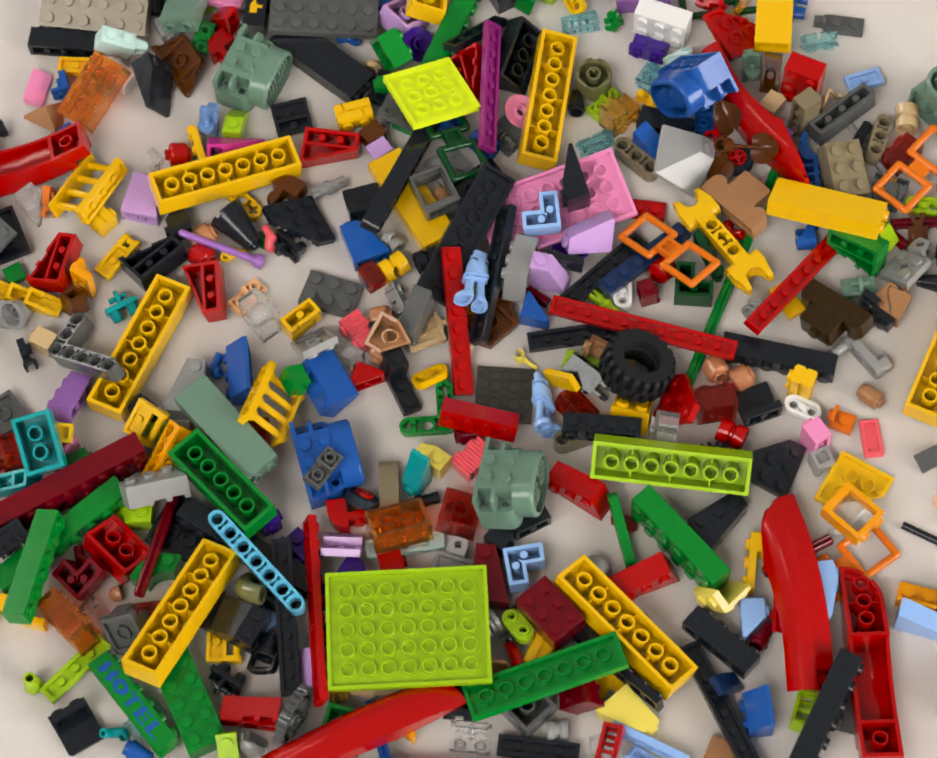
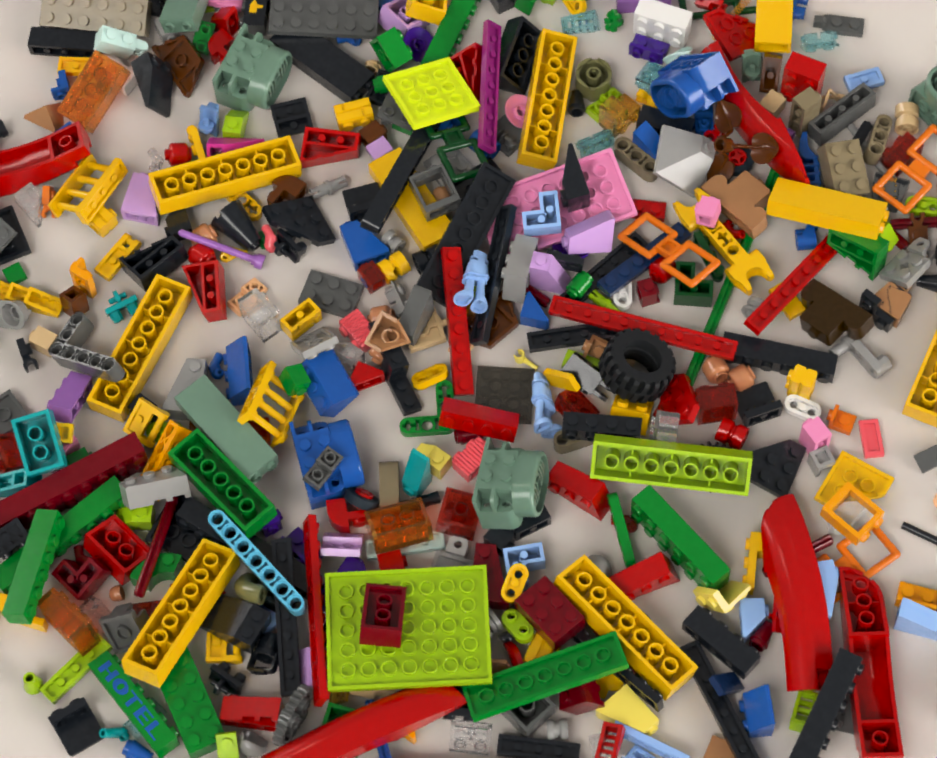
bright pink slope [23,68,53,107] -> none
red wedge [25,232,83,293] -> none
black plate [443,15,507,54] -> none
black wedge [687,494,748,551] -> none
sand green hips [840,275,878,299] -> none
medium nougat brick [856,383,886,410] -> none
none -> dark red slope [359,583,407,648]
none -> yellow plate [501,563,529,603]
none -> green brick [566,271,593,299]
none -> bright pink brick [695,195,721,228]

